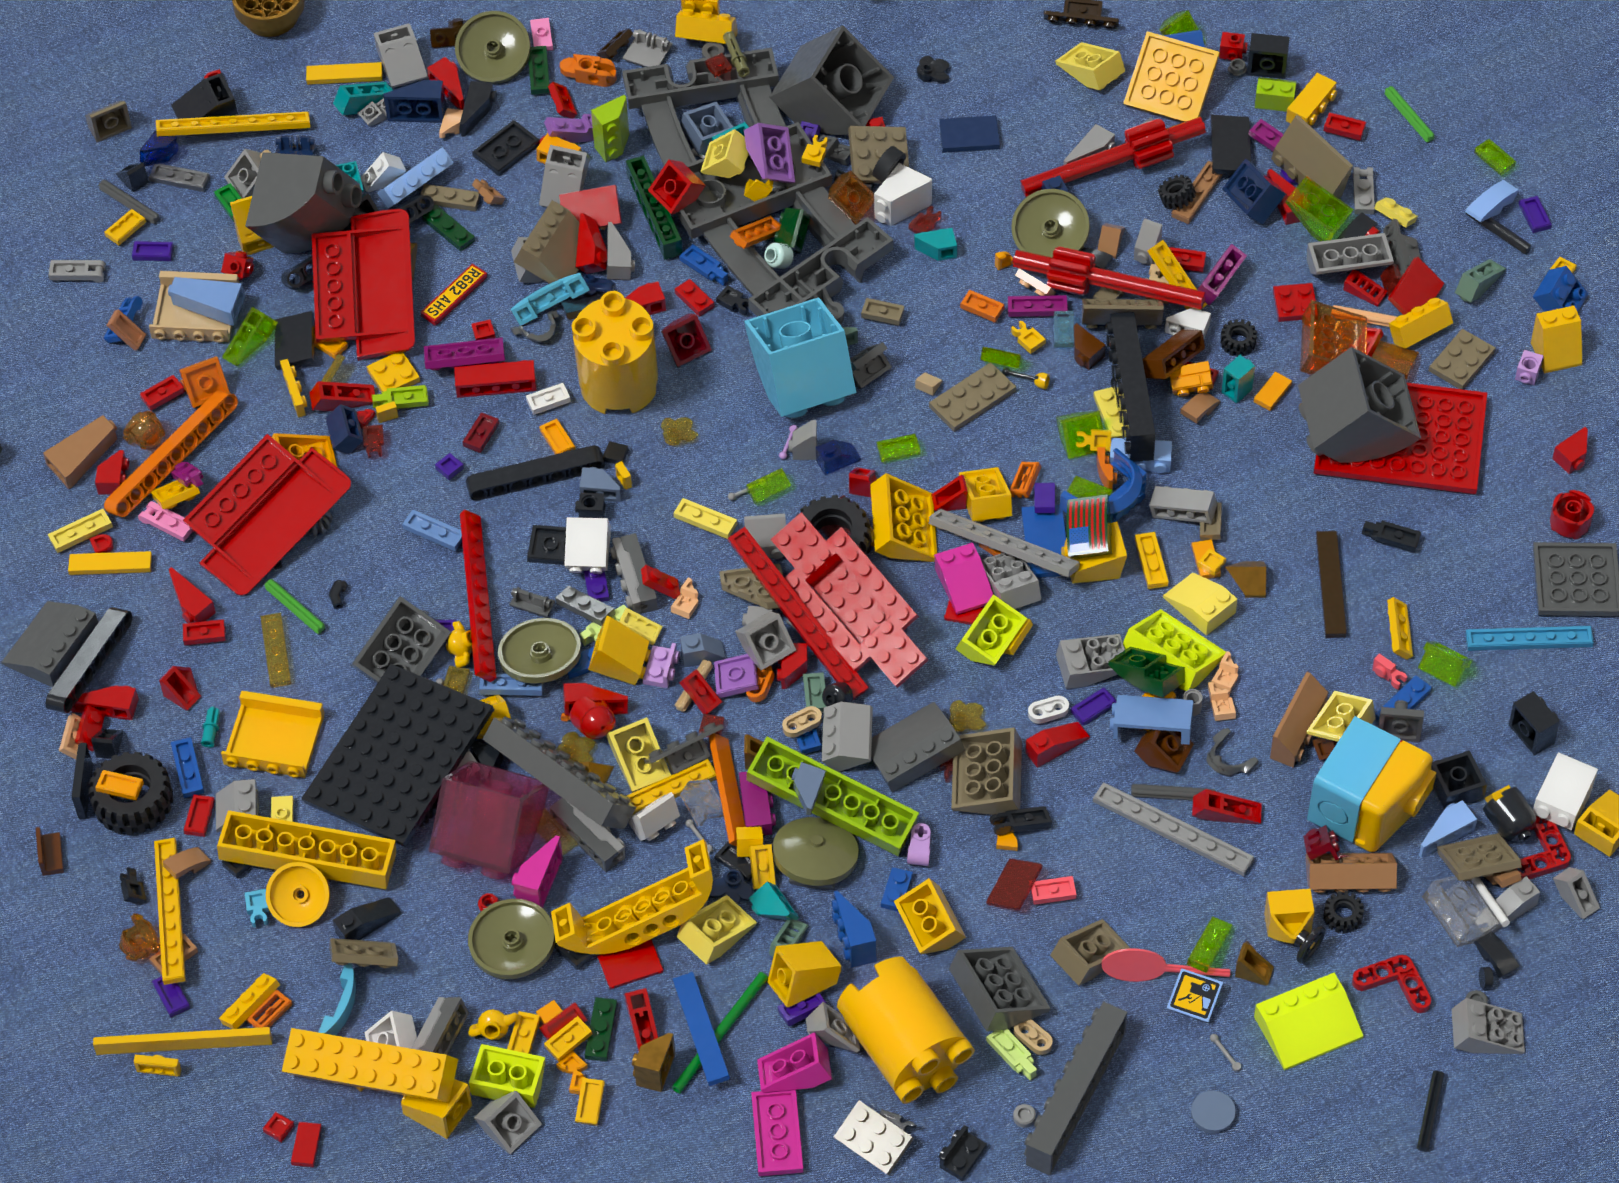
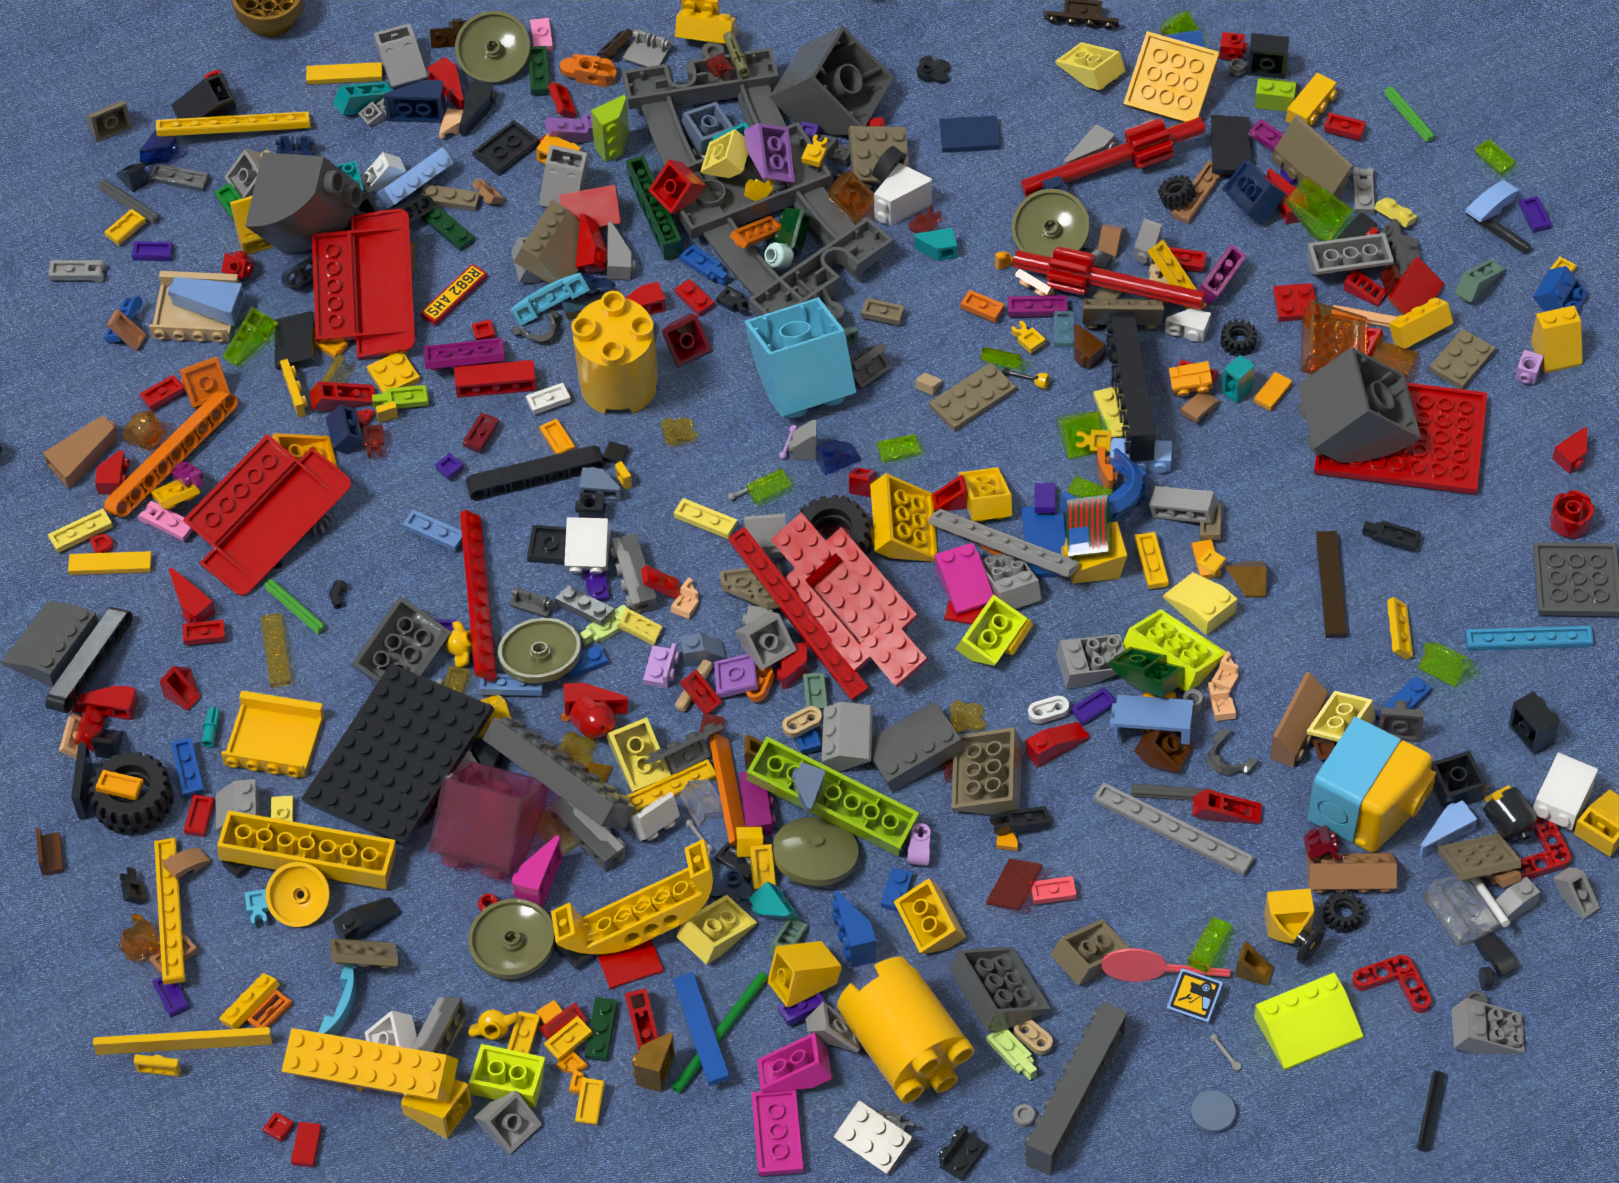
yellow slope [588,616,651,685] -> none
black head [822,682,853,707] -> none
orange tile [1009,462,1042,498] -> none
reddish brown brick [1142,329,1205,379] -> none
coral plate [1372,653,1407,689] -> none

